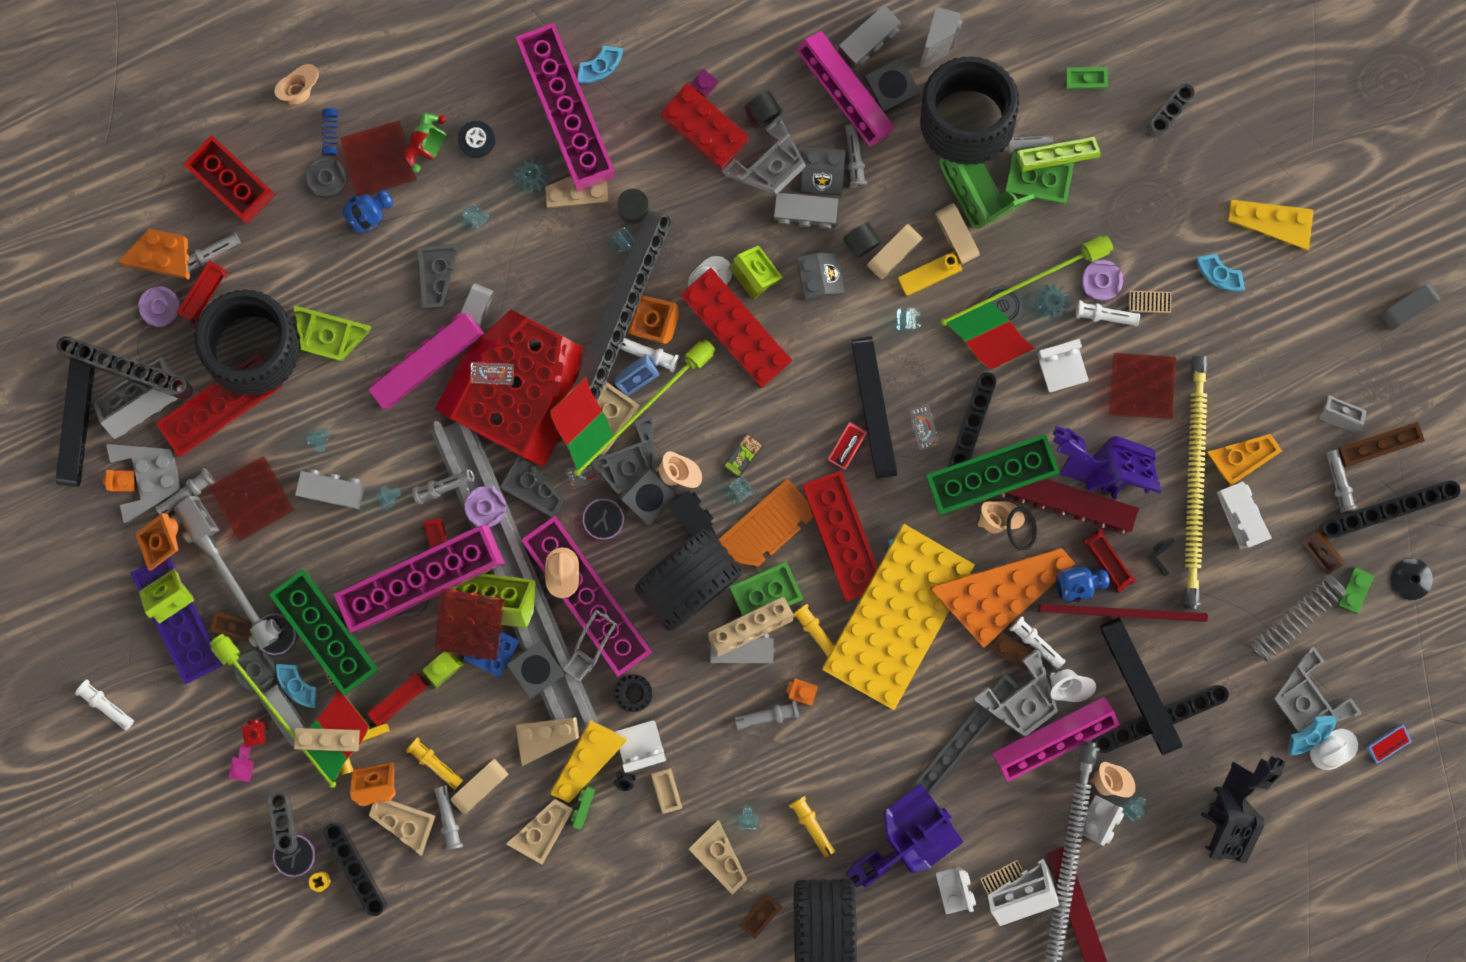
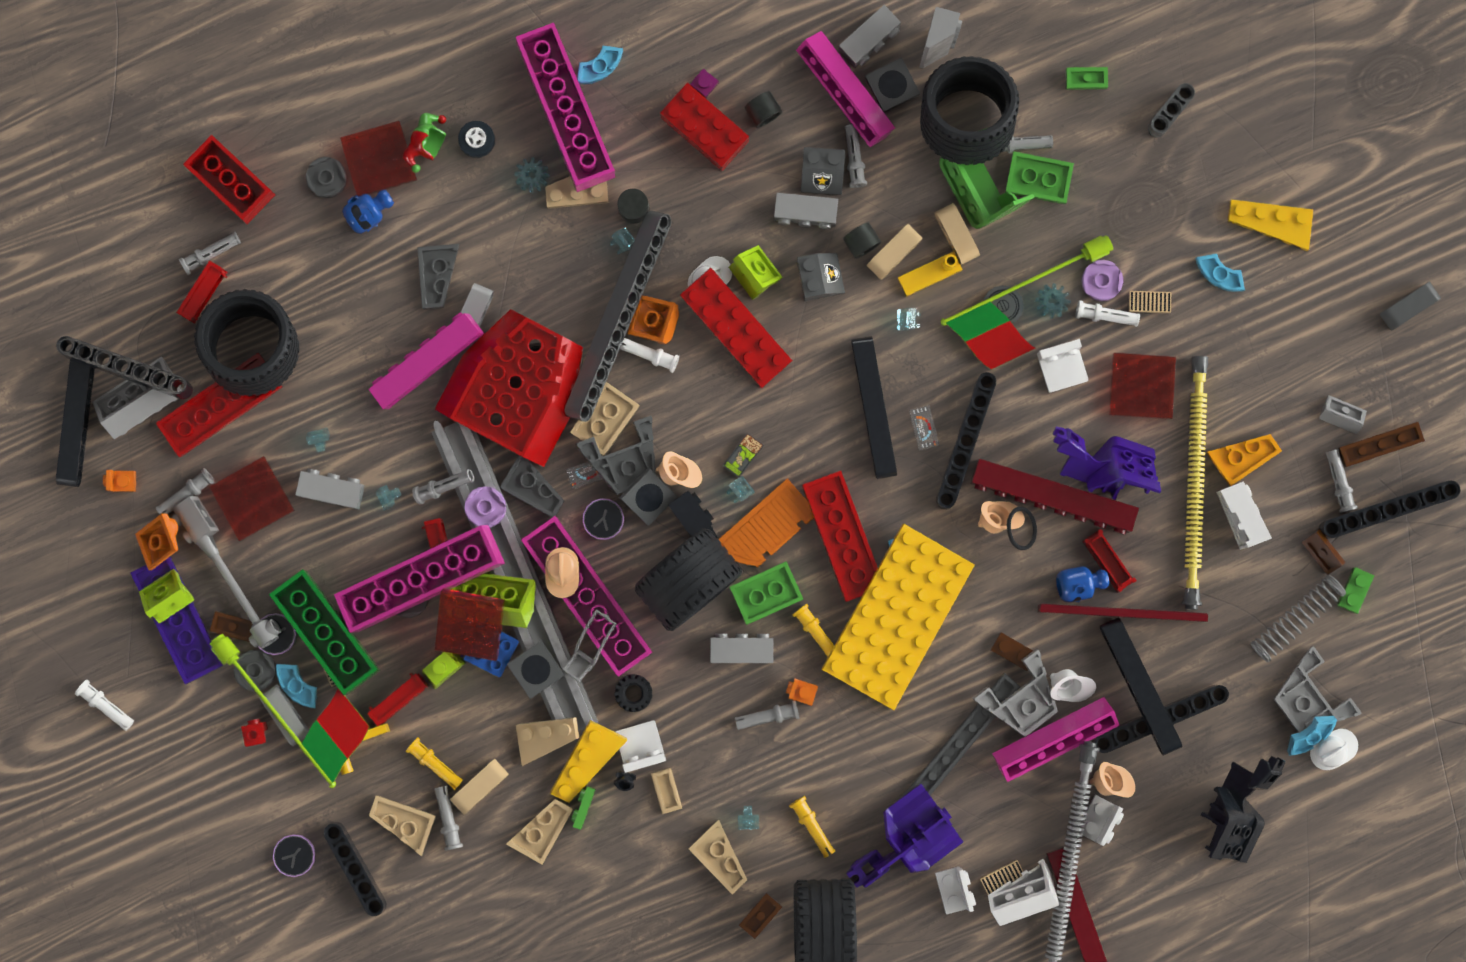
light grey wing [106,444,181,524] -> none
orange wing [119,229,190,280] -> none
lavender tile [138,286,180,328] -> none
dark pink plate [228,744,255,782] -> none
dark grey beam [268,791,298,854] -> none
light nougat piece [274,64,319,105] -> none
lime wing [293,305,372,362] -> none
tan plate [294,728,360,751] -> none
yellow bush [309,871,331,892] -> none
blue piece [322,108,338,156] -> none
orange slope [350,762,396,806] -> none
clear light blue tile [462,204,490,232] -> none
clear tile [470,362,514,385] -> none
flag [550,339,716,476] -> none
medium blue slope [614,355,659,397] -> none
tan brick [708,597,793,657] -> none
light grey wing [722,116,806,195] -> none
slope [828,422,867,470] -> none
green brick [925,434,1060,516] -> none
orange wing [930,547,1075,648] -> none
white pin [1009,616,1066,670] -> none
lime tile [1016,137,1101,172] -> none
clear light blue tile [1120,796,1147,822] -> none
black bracket [1148,538,1175,576] -> none
slope [1365,724,1412,764] -> none
black dish [1391,559,1433,600] -> none

